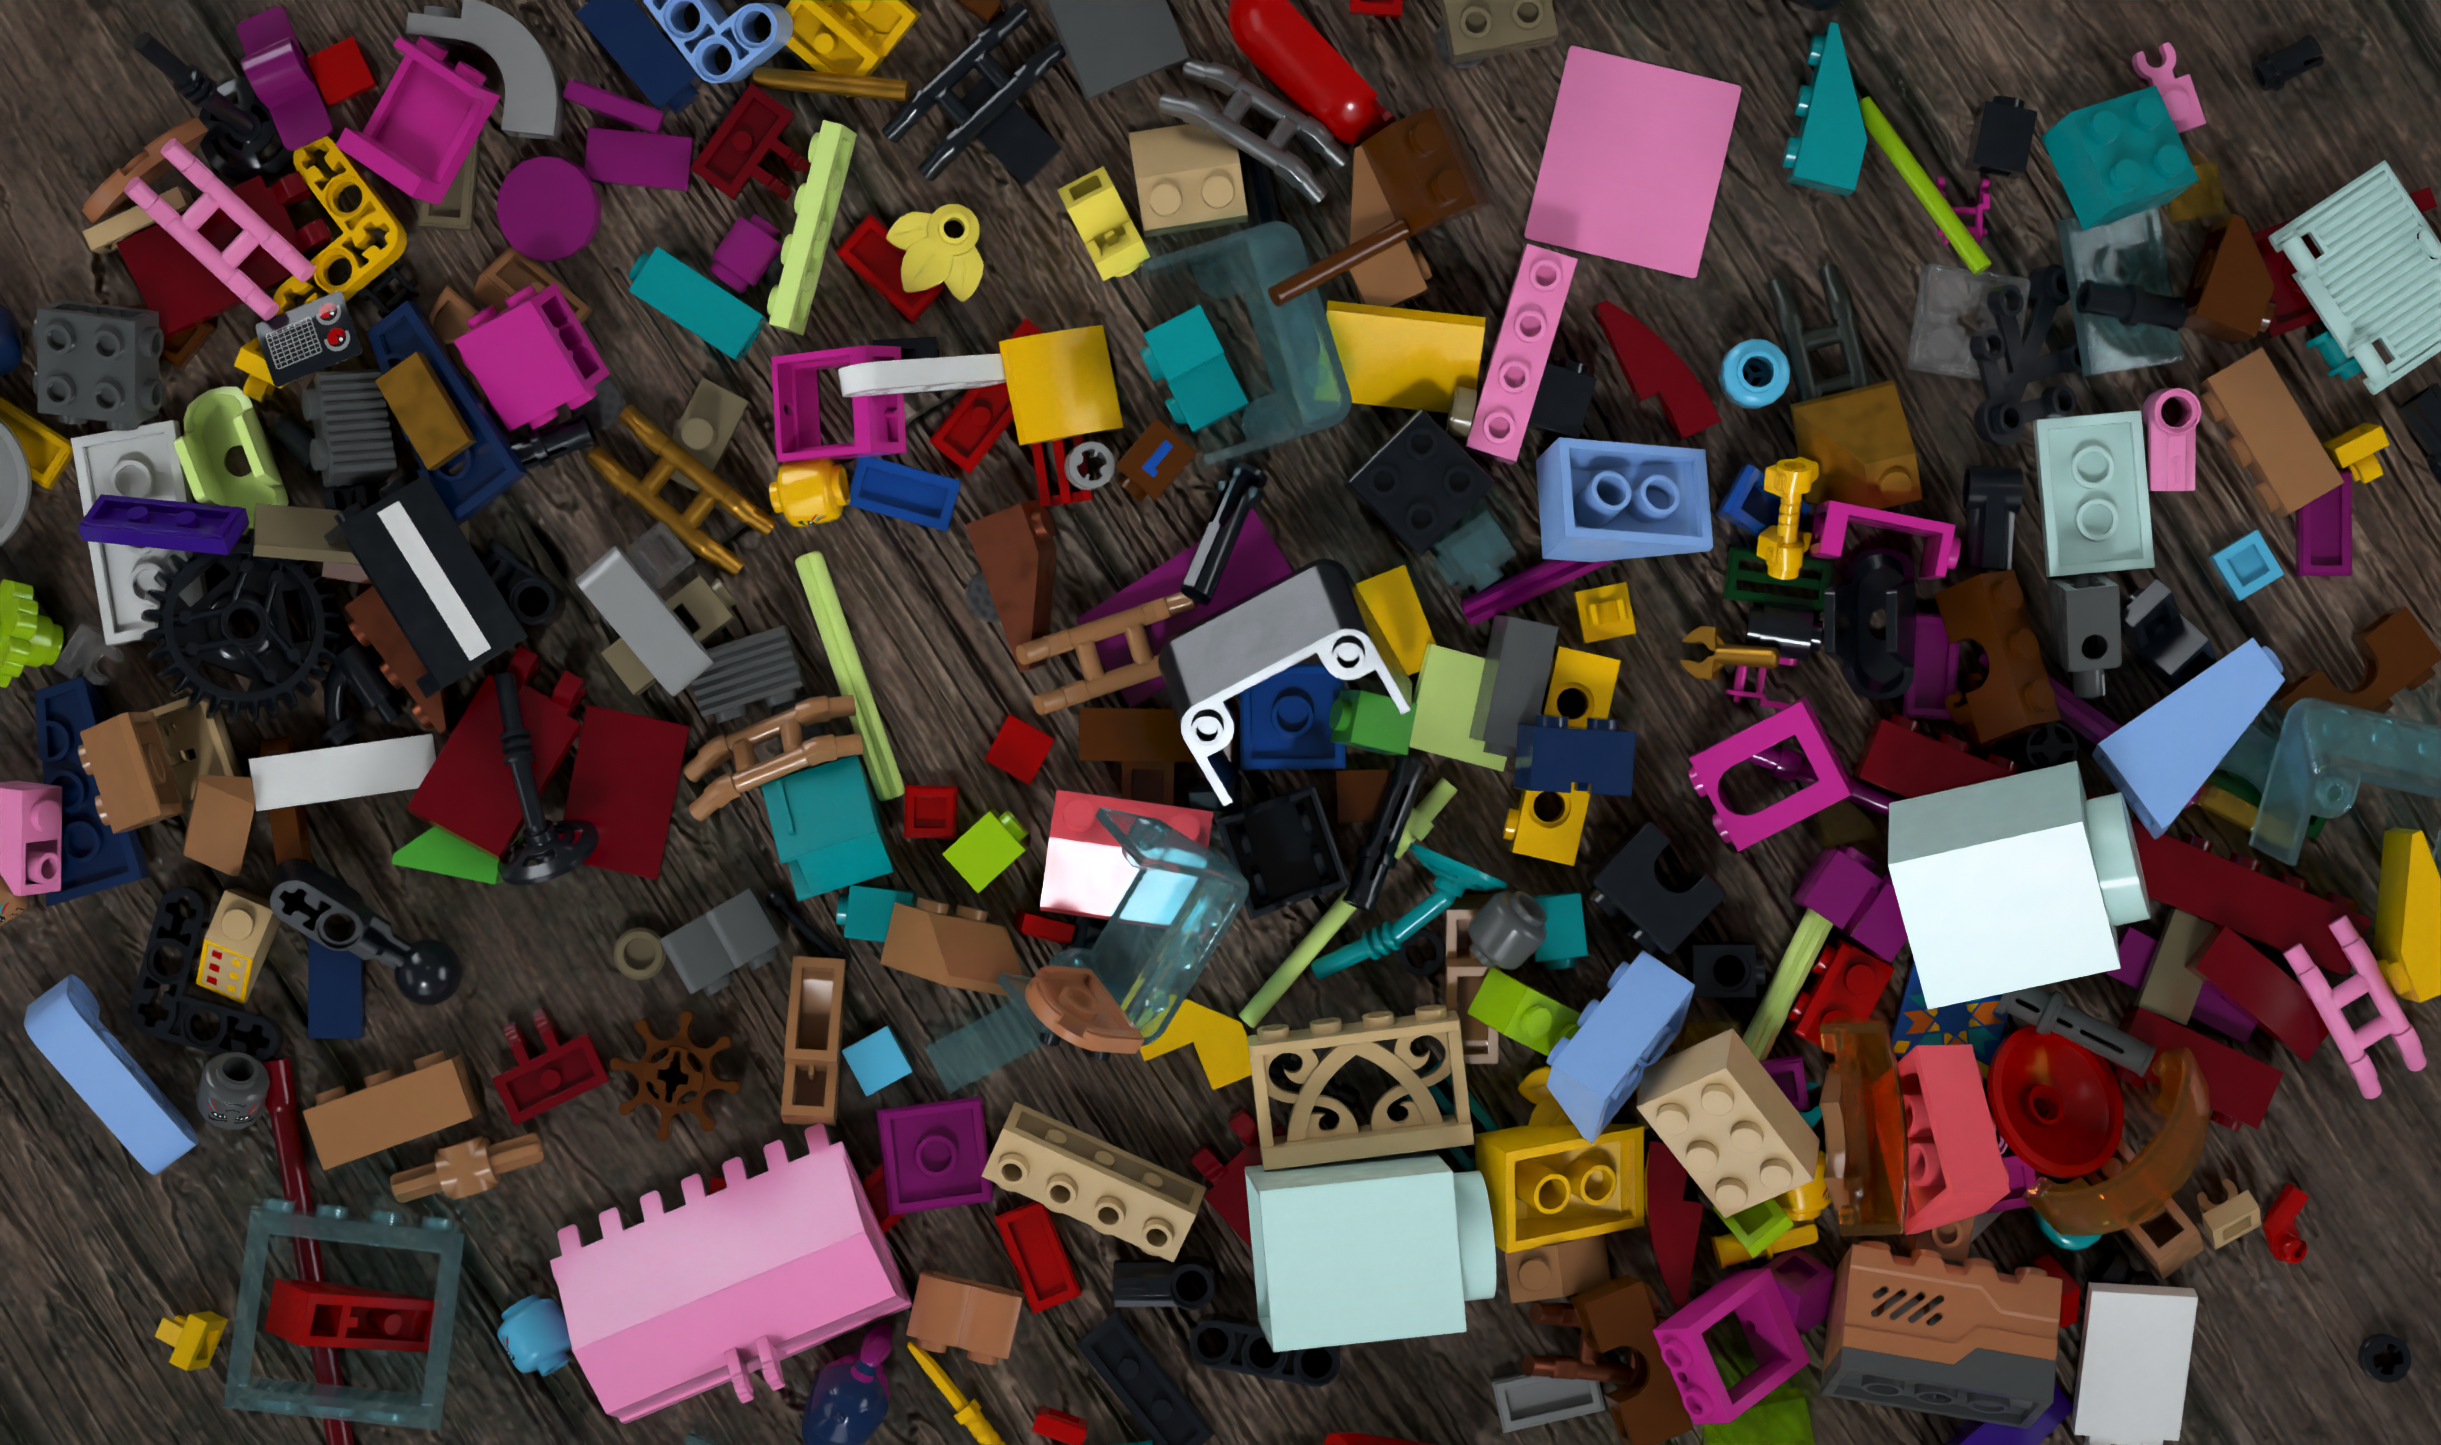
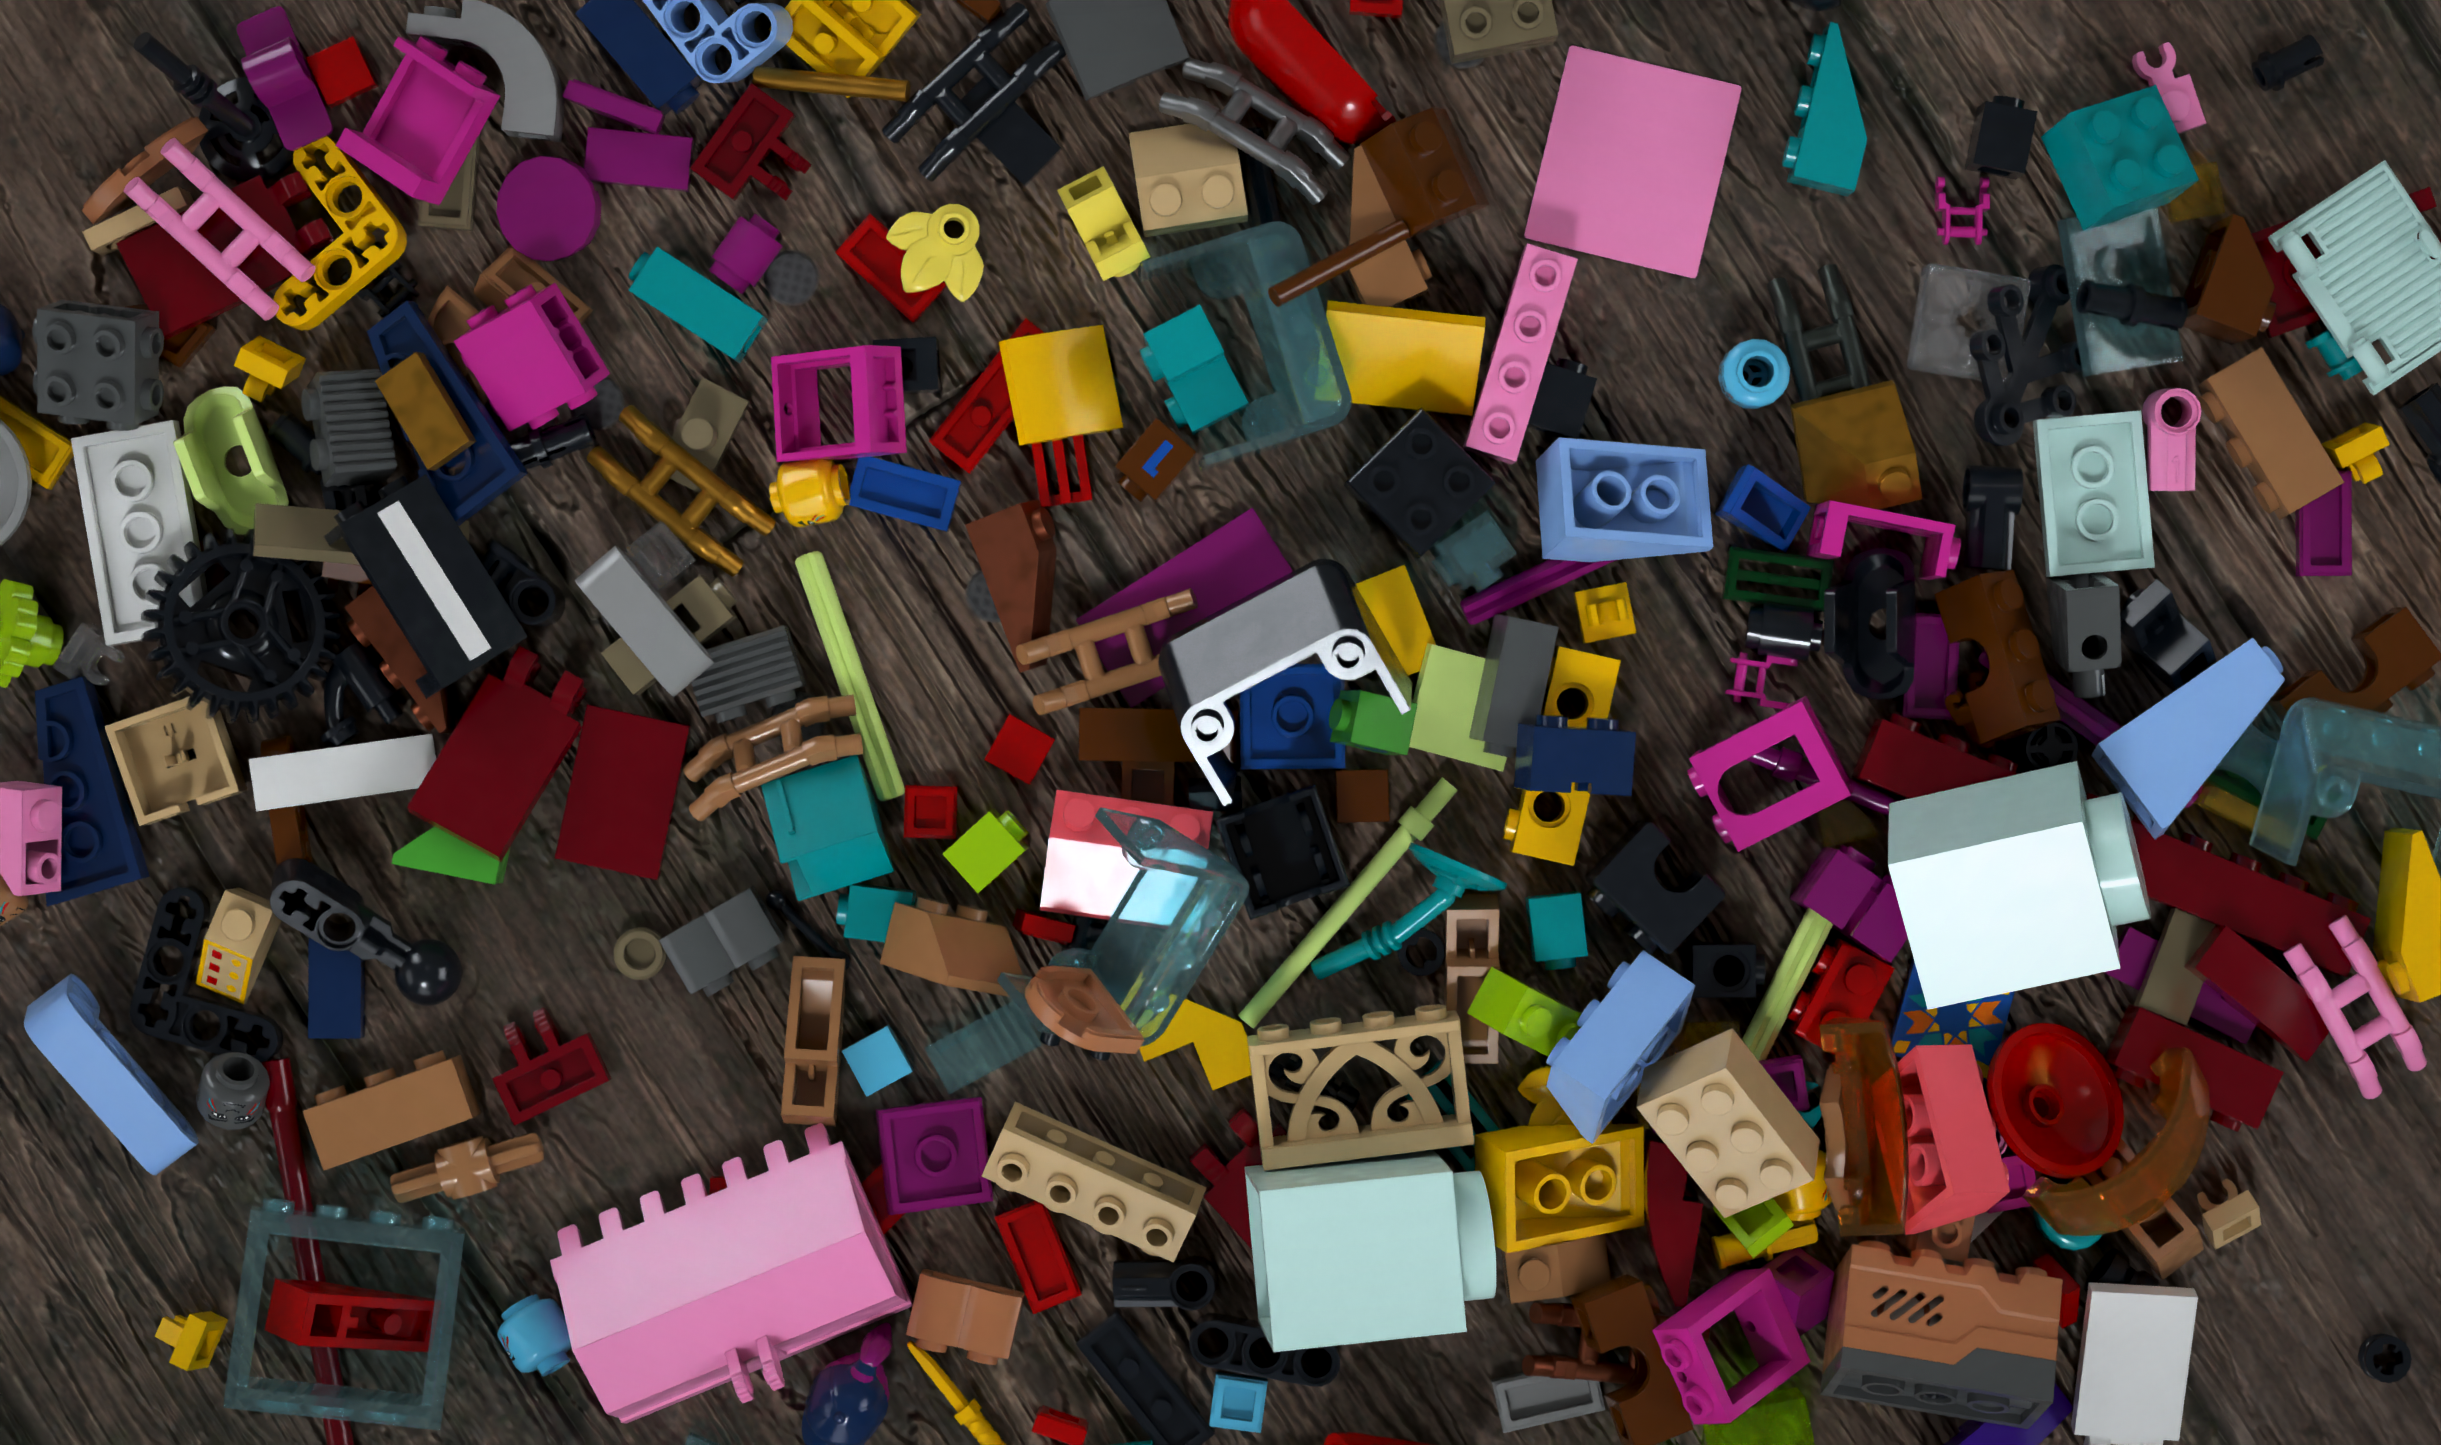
dark purple tile [78,494,250,555] -> none
medium nougat slope [78,712,186,834] -> none
medium nougat slope [183,775,255,876] -> none
black sticker [255,291,362,387] -> none
black dish [494,672,599,885] -> none
reddish brown gear [610,1009,742,1141] -> none
yellowish green plate [767,120,857,336] -> none
white beam [838,353,1006,397] -> none
light grey bush [1064,441,1115,491] -> none
black piece [1180,461,1268,606] -> none
black pin [1342,755,1429,913] -> none
dark tan tile [1446,386,1477,441] -> none
dark grey head [1468,891,1547,970] -> none
dark red slope [1592,300,1722,442] -> none
pearl gold bar [1680,626,1780,680] -> none
yellow piece [1756,457,1819,580] -> none
lime bar [1858,96,1992,276] -> none
dark grey pin [1995,986,2158,1077] -> none
medium azure tile [2208,529,2284,602] -> none
red arm [2262,1182,2309,1264] -> none
none -> medium azure tile [1209,1372,1268,1433]

